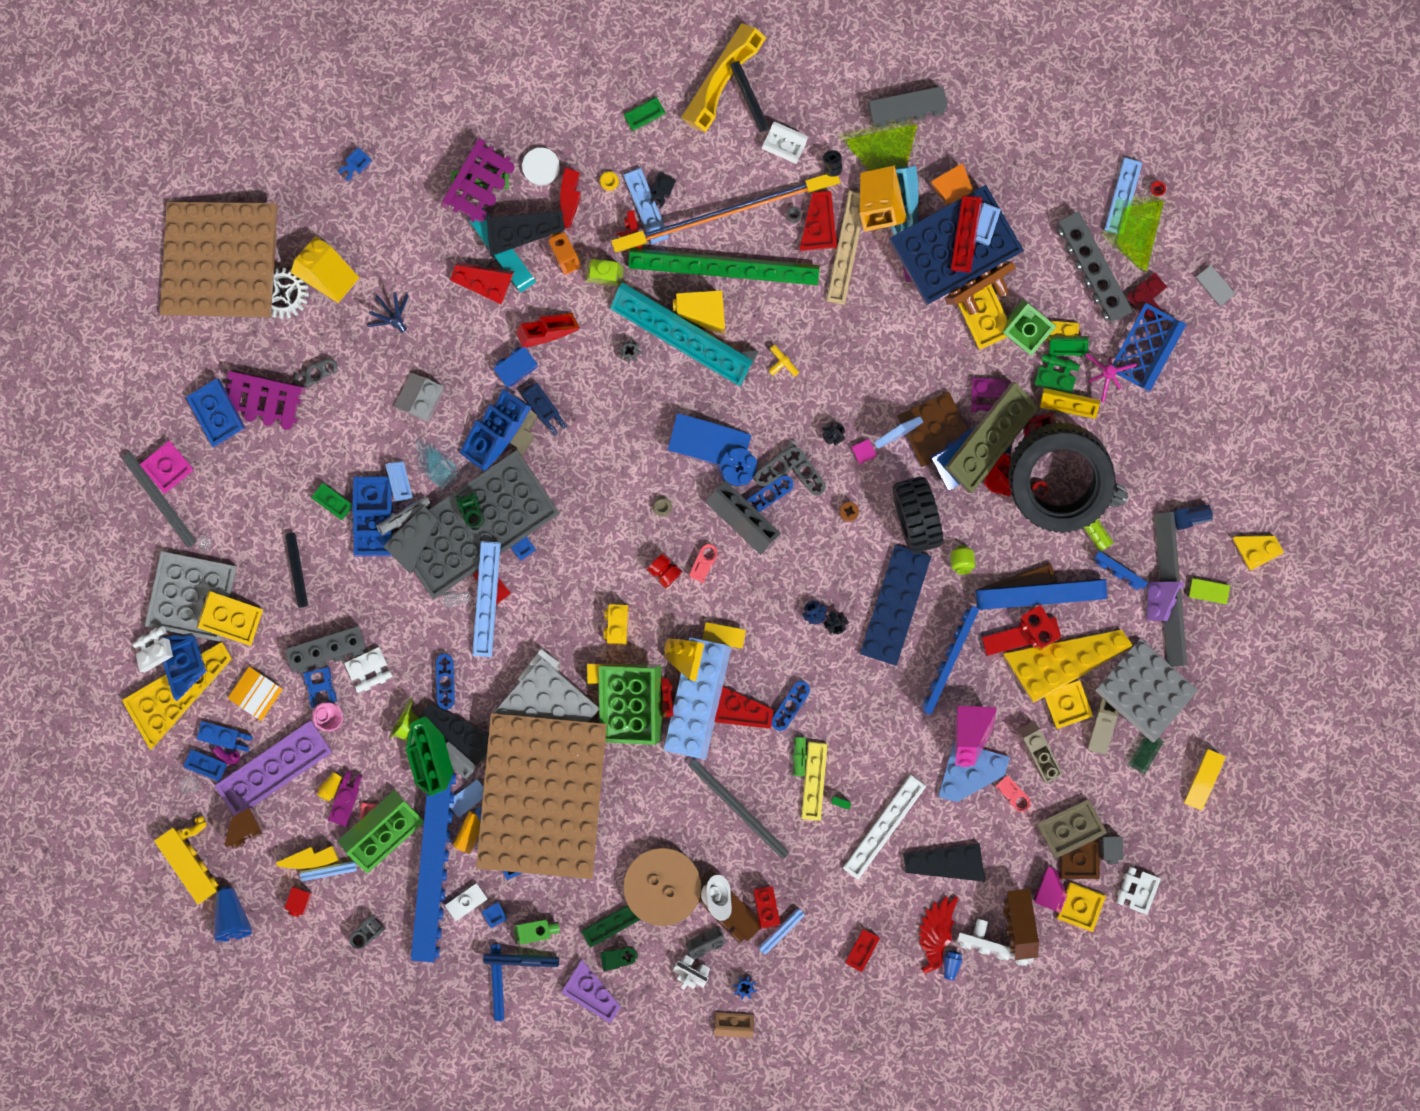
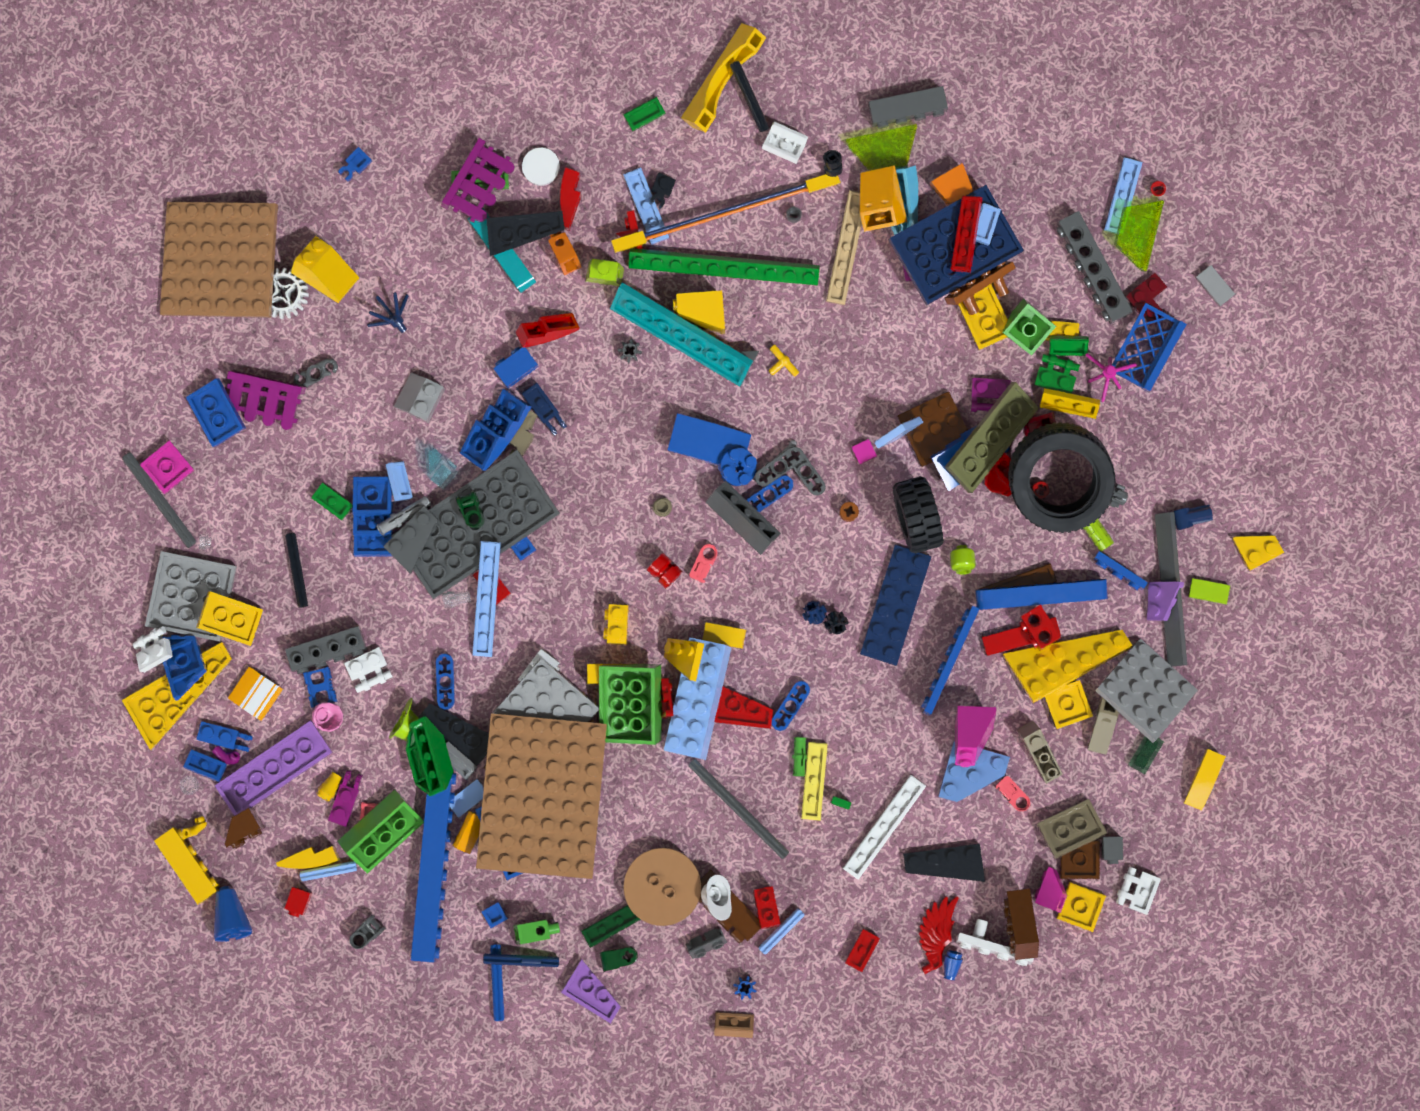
white plate [445,883,488,921] -> none
red wing [450,262,515,304] -> none
yellow tile [600,171,619,191] -> none
white hips [673,955,710,990] -> none
red wing [799,191,837,252] -> none
black gear [822,421,845,446] -> none

